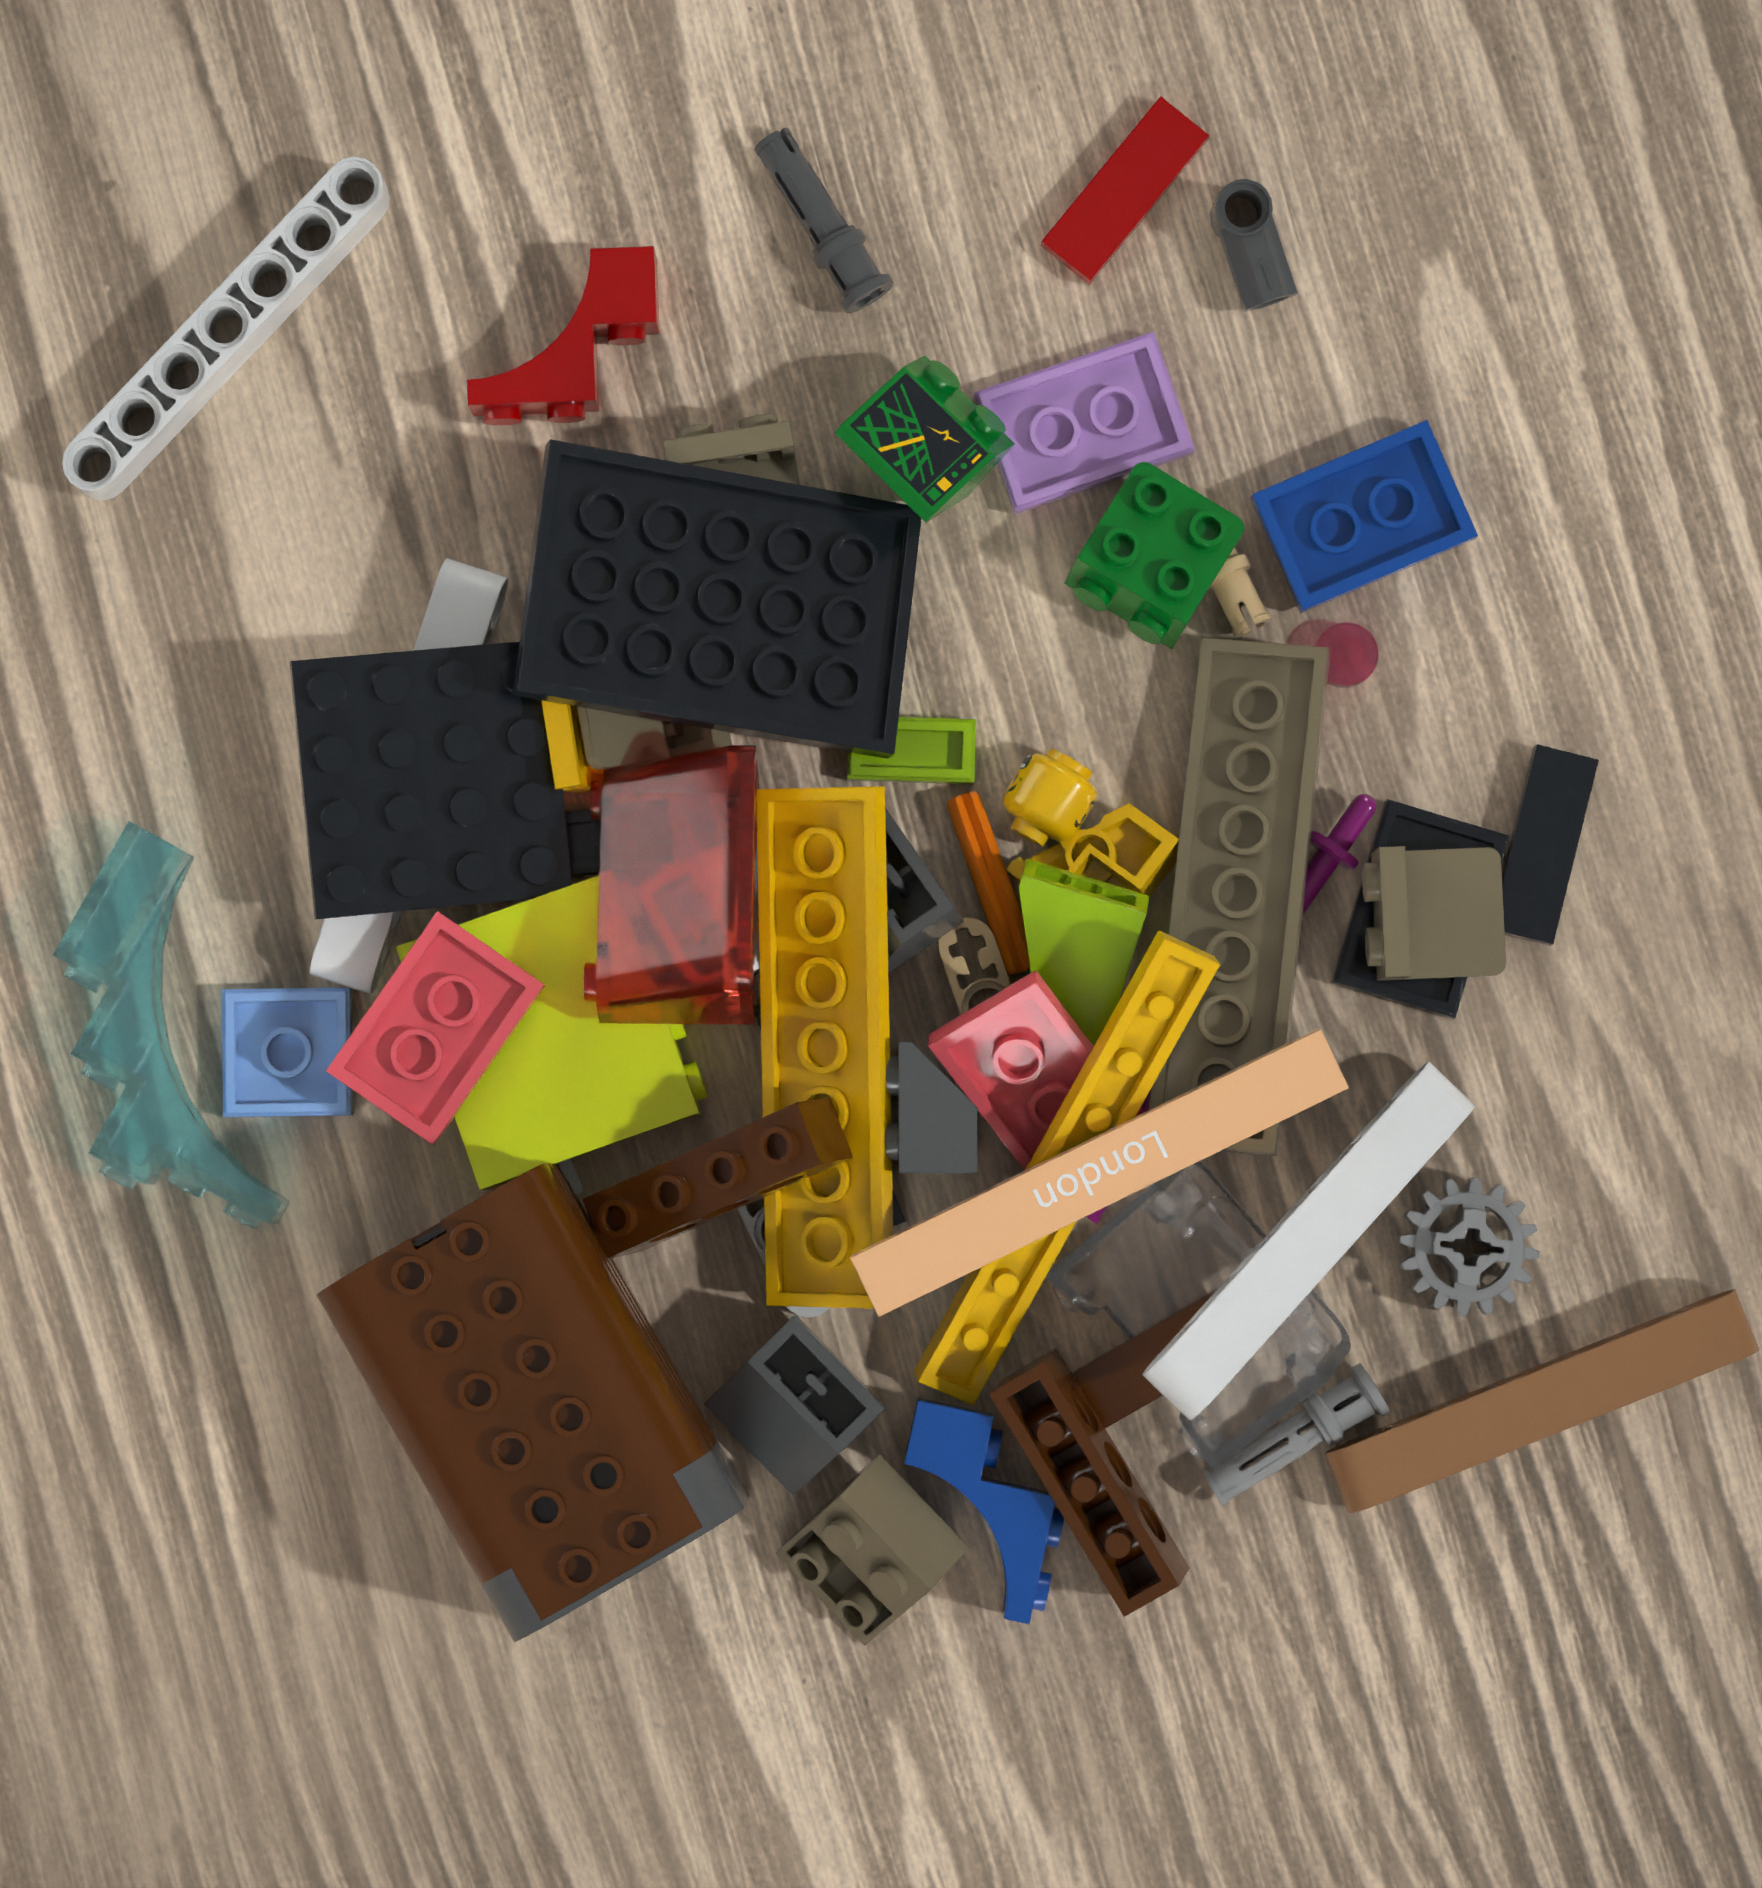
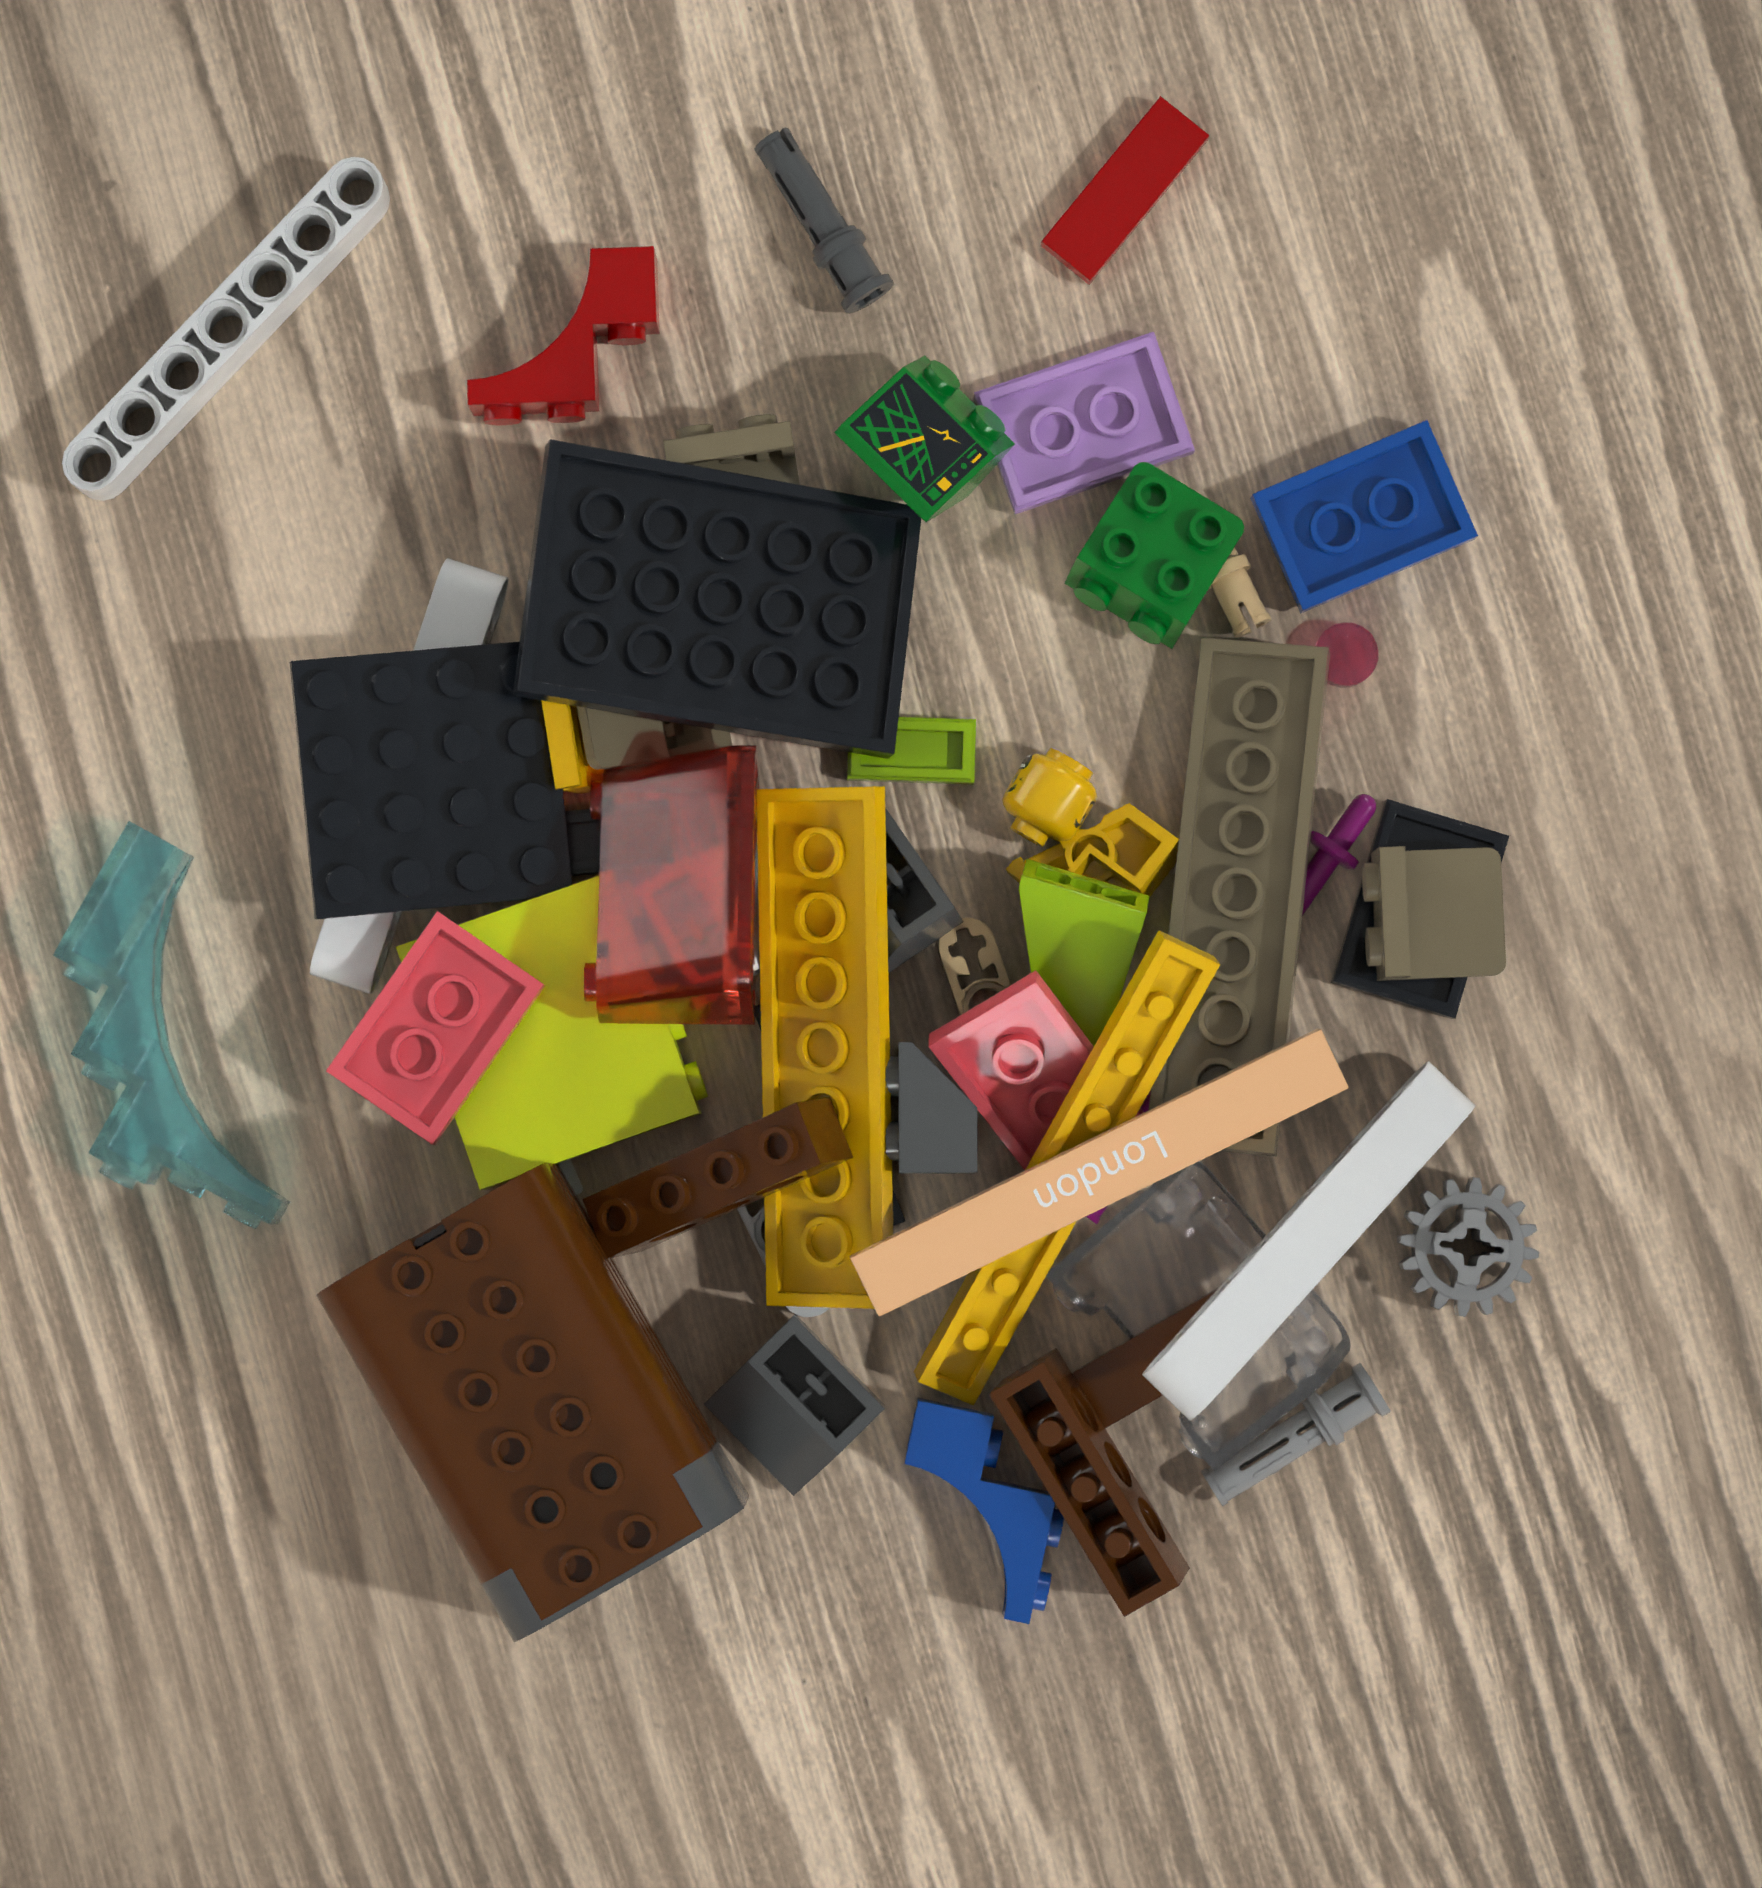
light blue tile [222,987,353,1117] -> none
dark tan slope [776,1454,969,1646] -> none
orange axle [947,791,1030,975] -> none
dark grey piece [1210,179,1298,312] -> none
medium nougat beam [1325,1289,1759,1513] -> none
black tile [1502,744,1599,946] -> none

